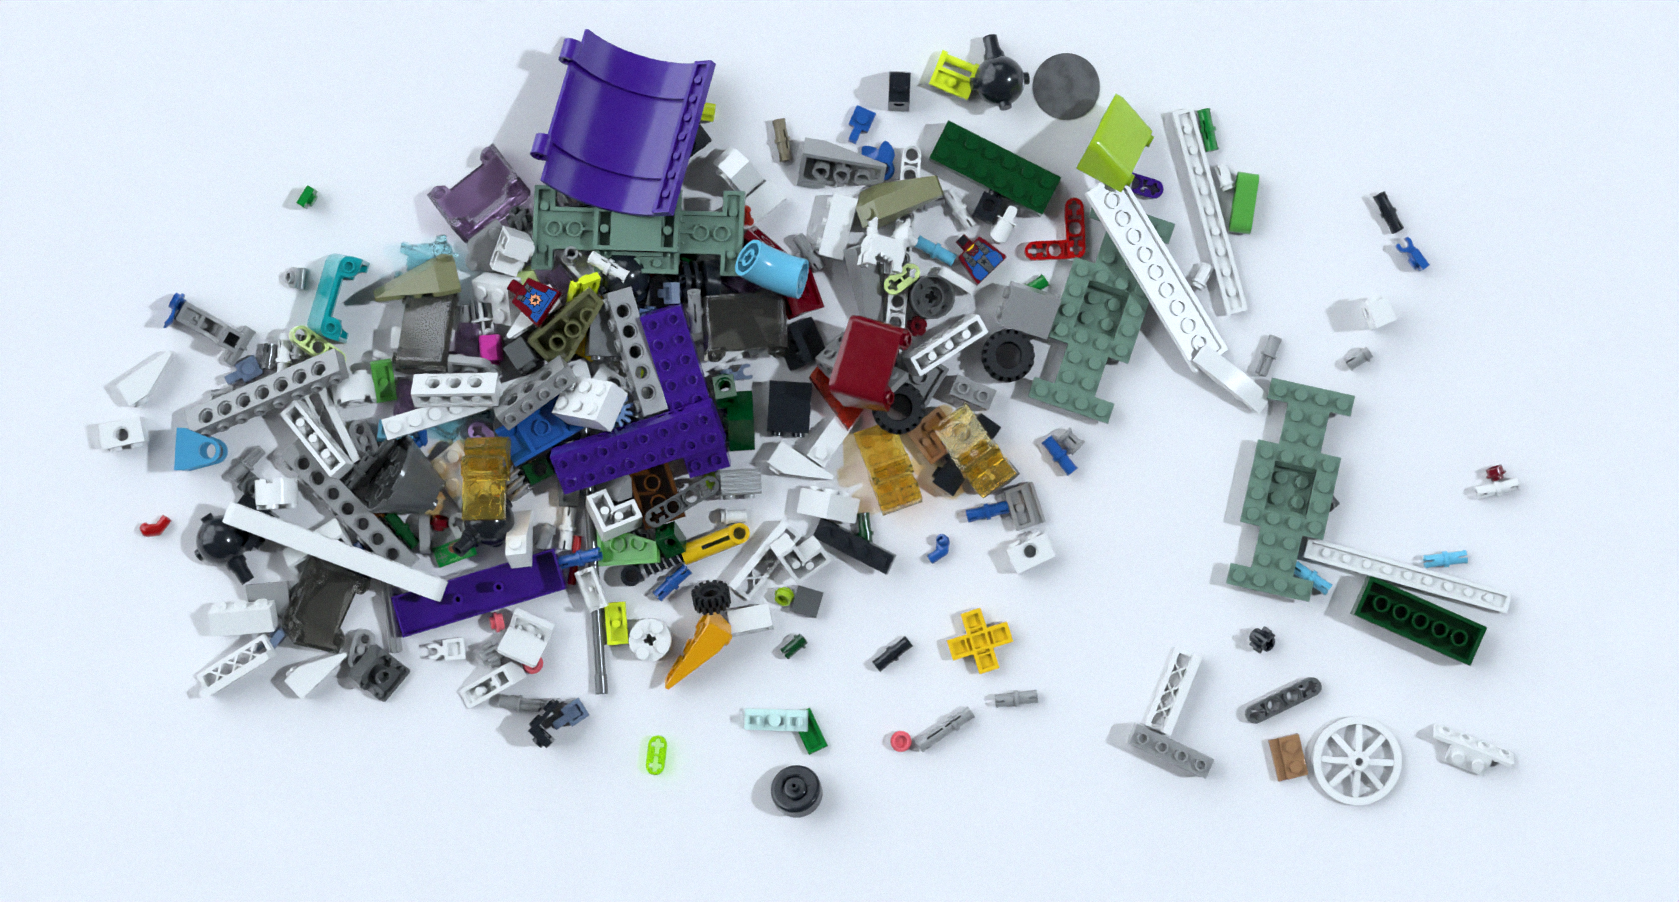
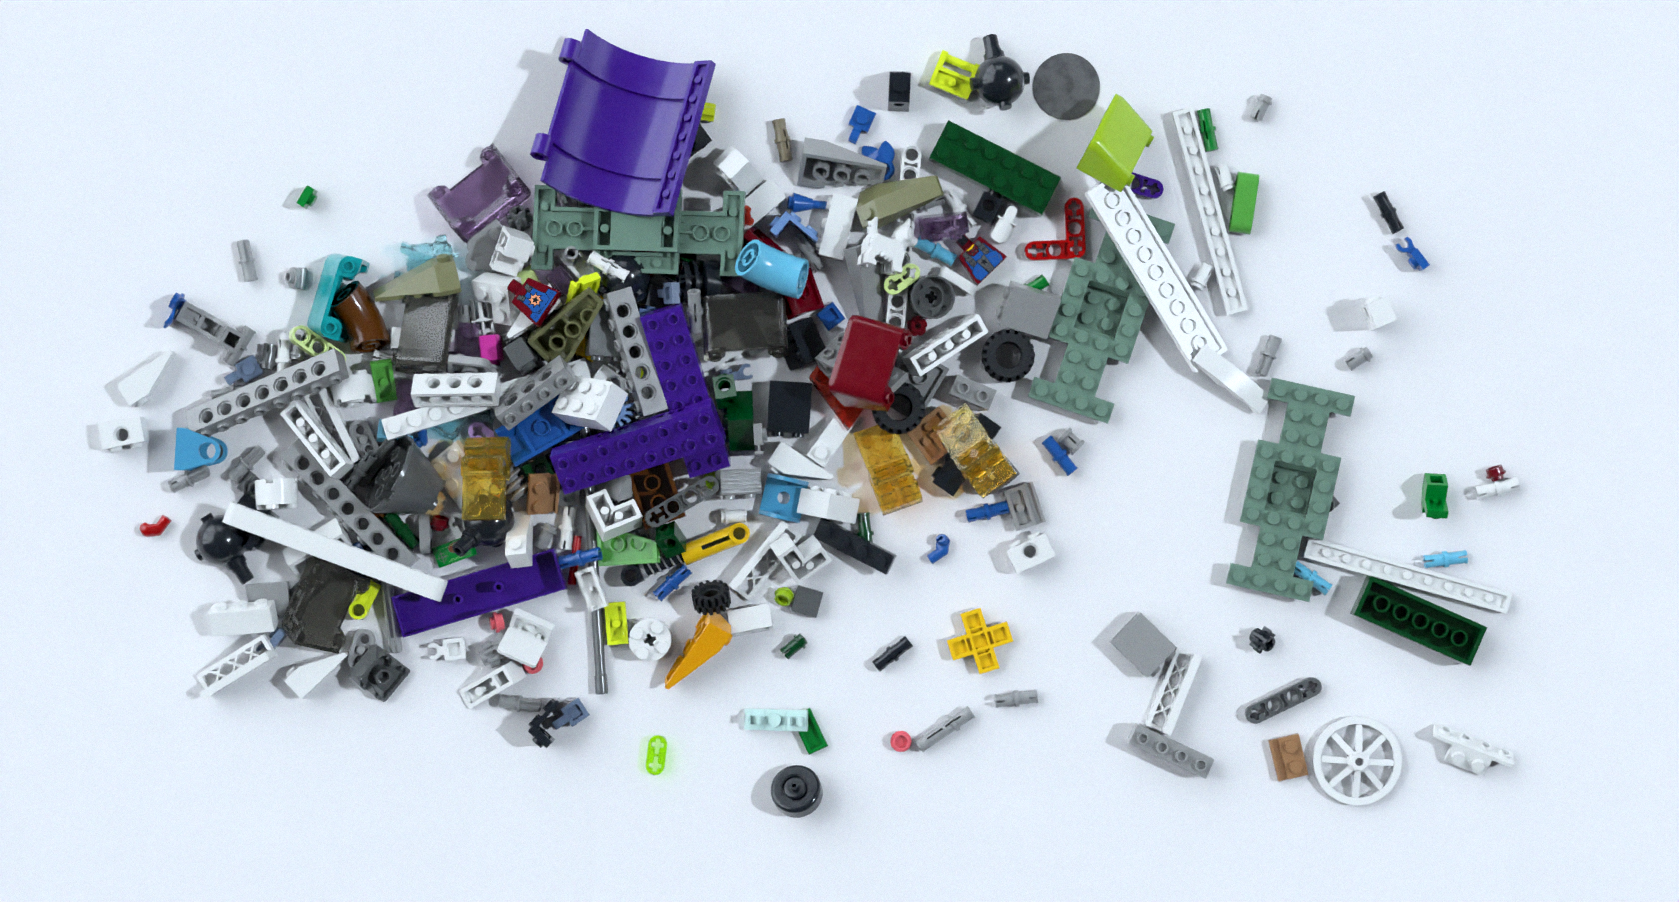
none -> light grey axle [168,465,210,493]
none -> light grey axle [237,239,258,282]
none -> reddish brown brick [330,281,391,353]
none -> neon yellow piece [349,578,381,620]
none -> medium nougat plate [526,473,560,515]
none -> light grey plate [753,423,768,455]
none -> dark azure hose [759,473,809,523]
none -> medium blue bracket [769,211,819,244]
none -> blue cone [787,192,827,213]
none -> blue tile [816,302,845,331]
none -> clear purple brick [918,211,969,242]
none -> light grey brick [1109,612,1177,678]
none -> light grey pin [1250,93,1272,122]
none -> green brick [1421,473,1449,519]

